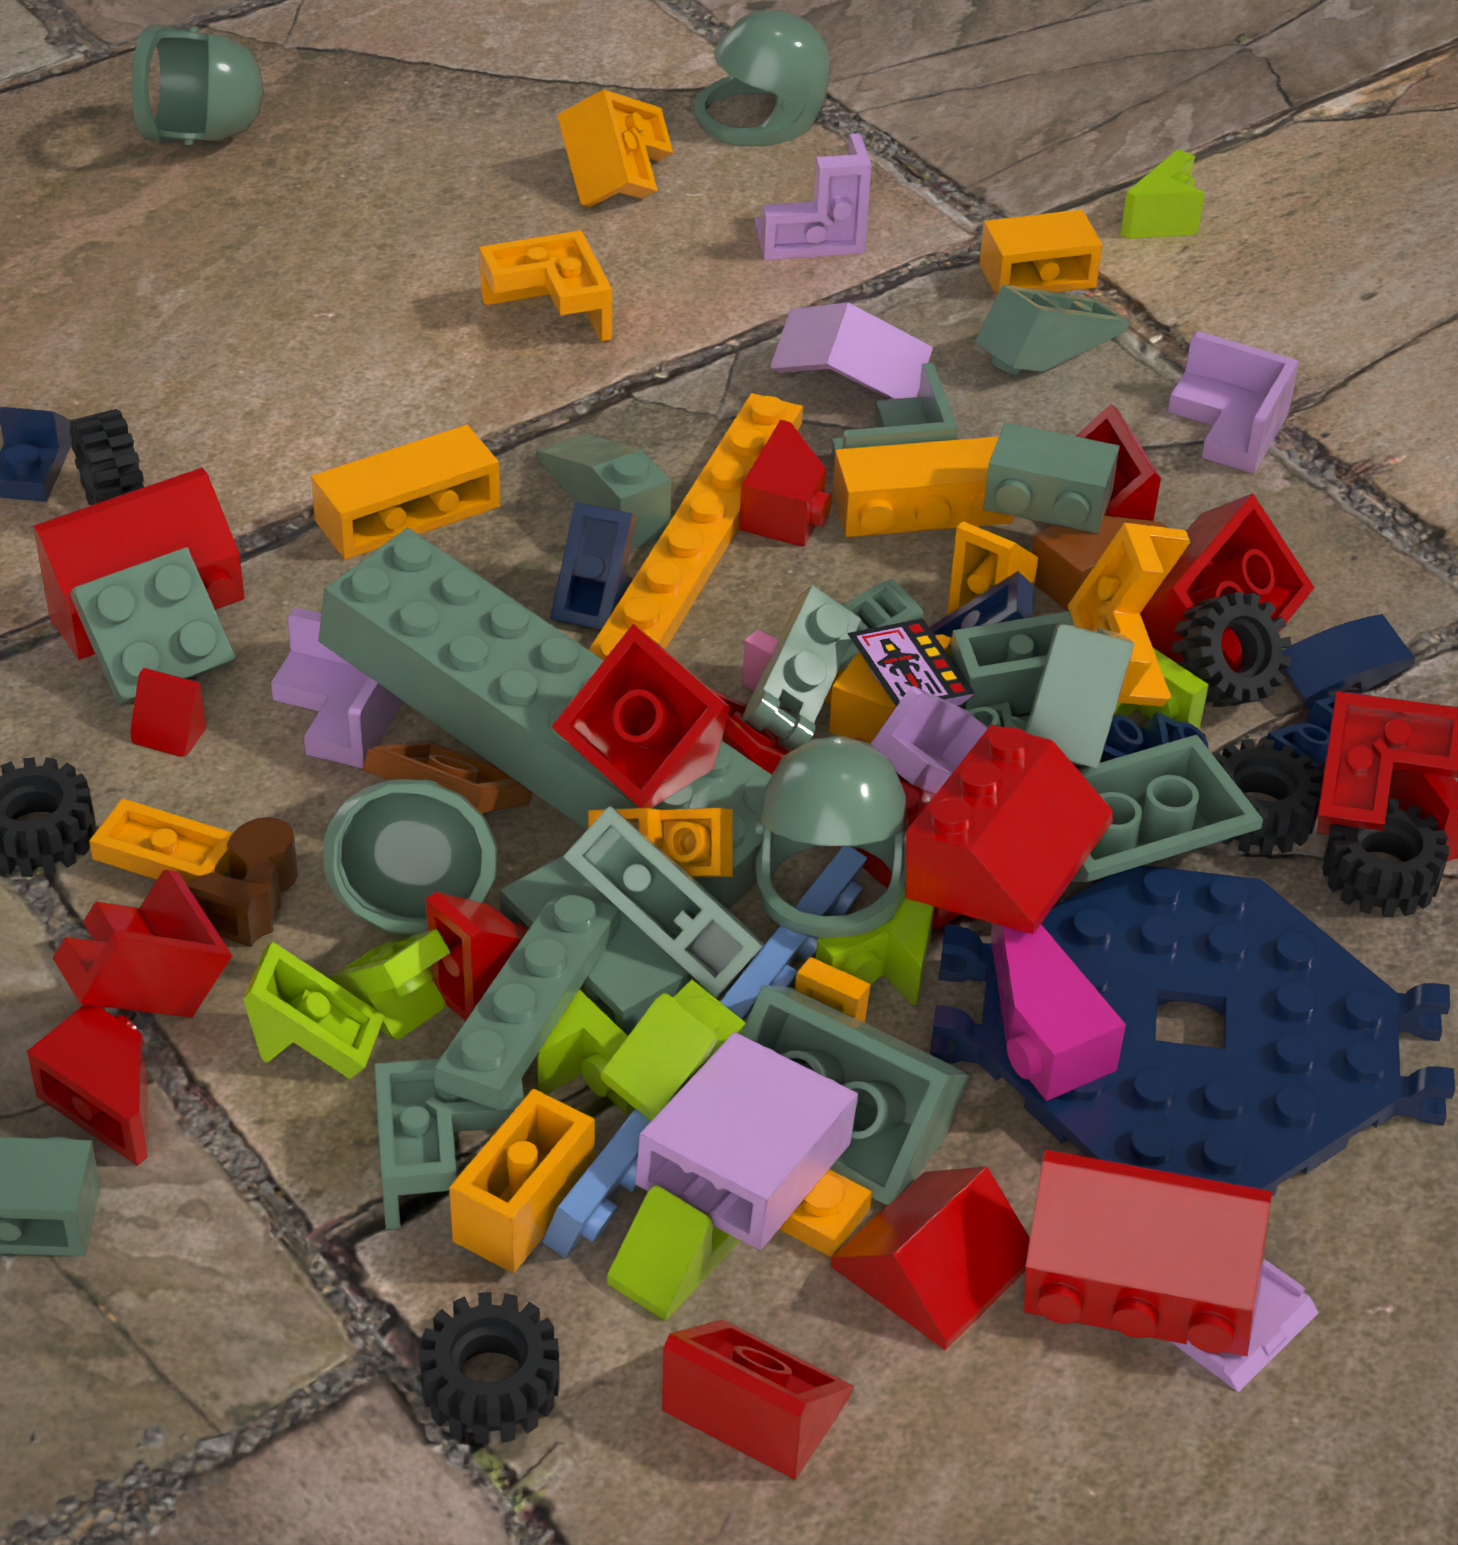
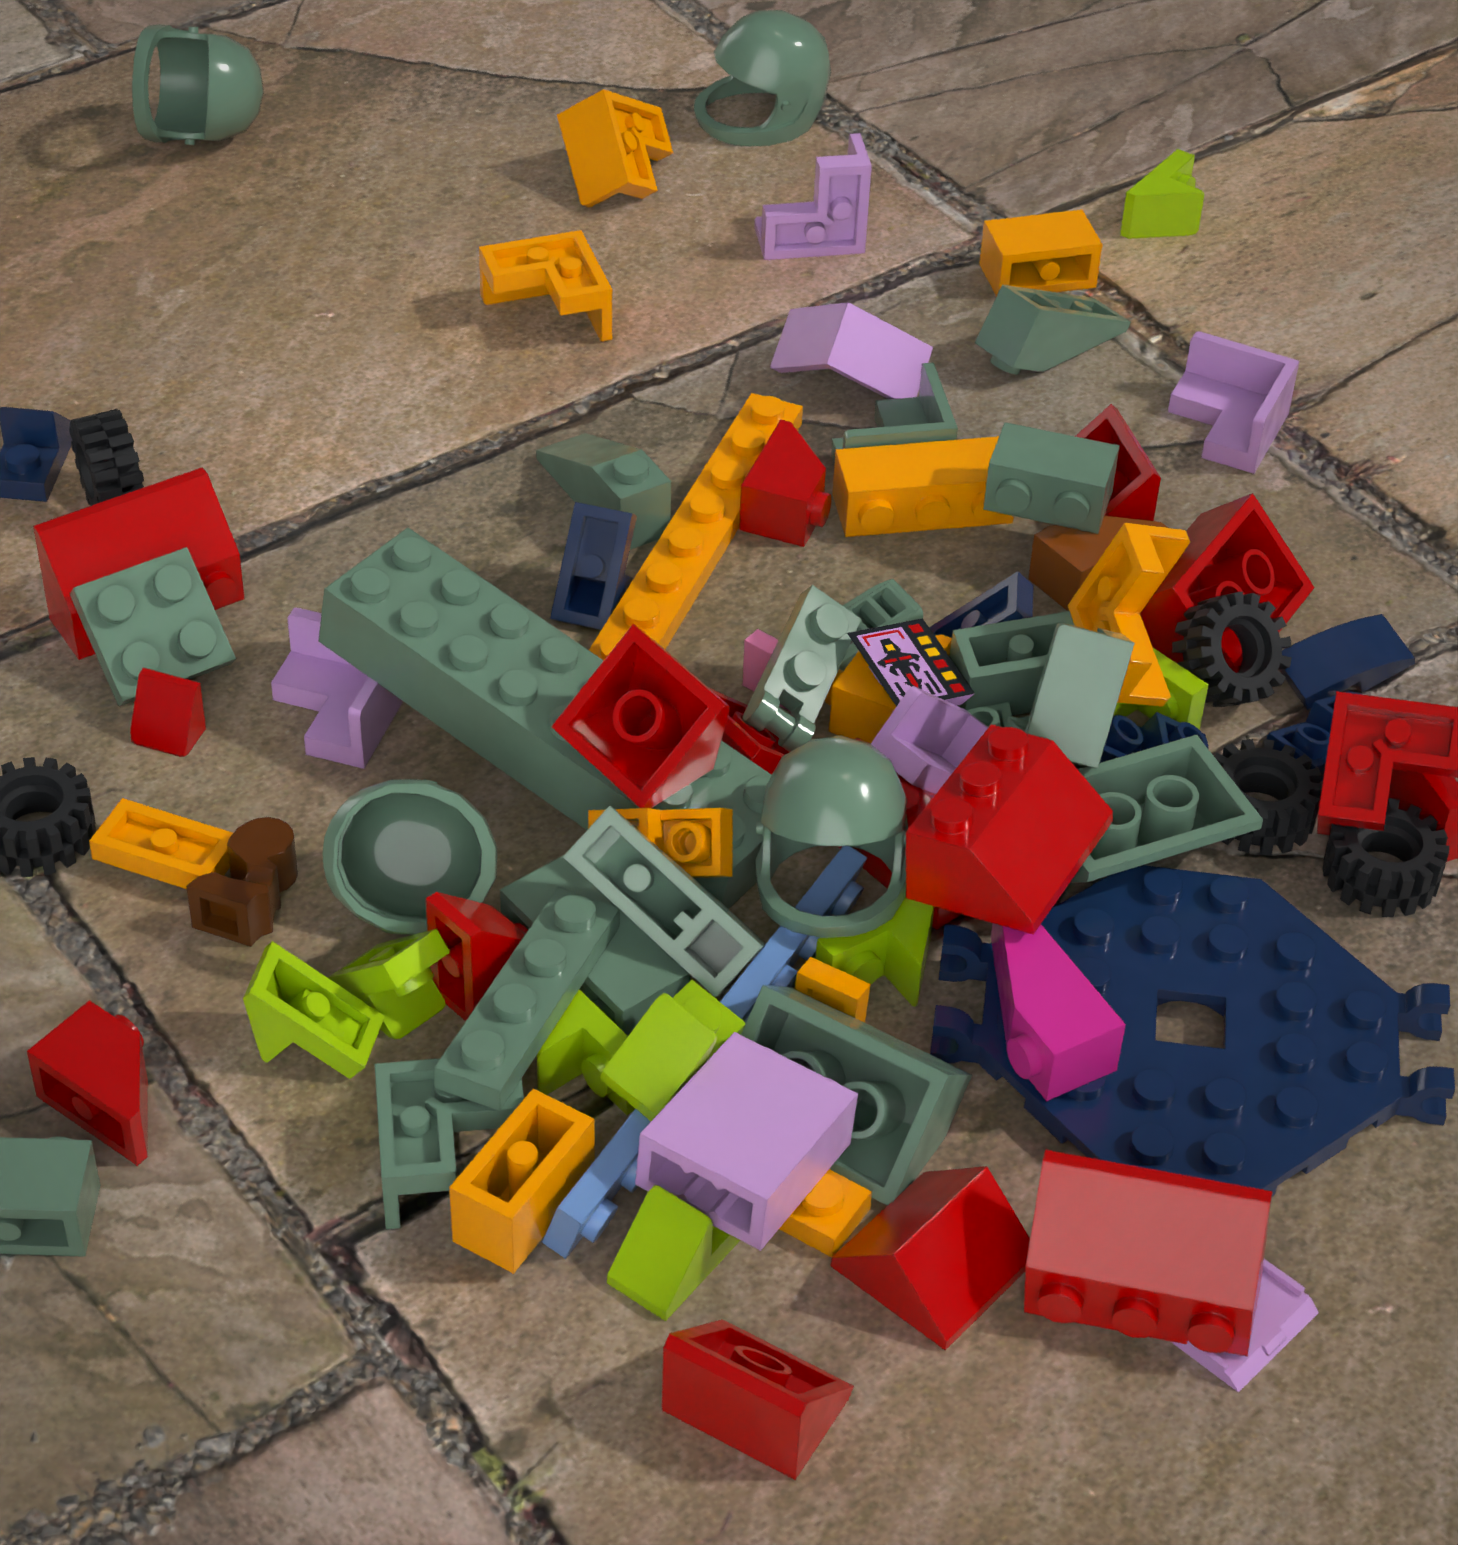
red panel [53,869,233,1018] -> none
light orange brick [311,424,500,560] -> none
dark orange tile [362,740,533,813] -> none
black tyre [419,1292,560,1444] -> none
light orange slope [947,521,1038,616] -> none

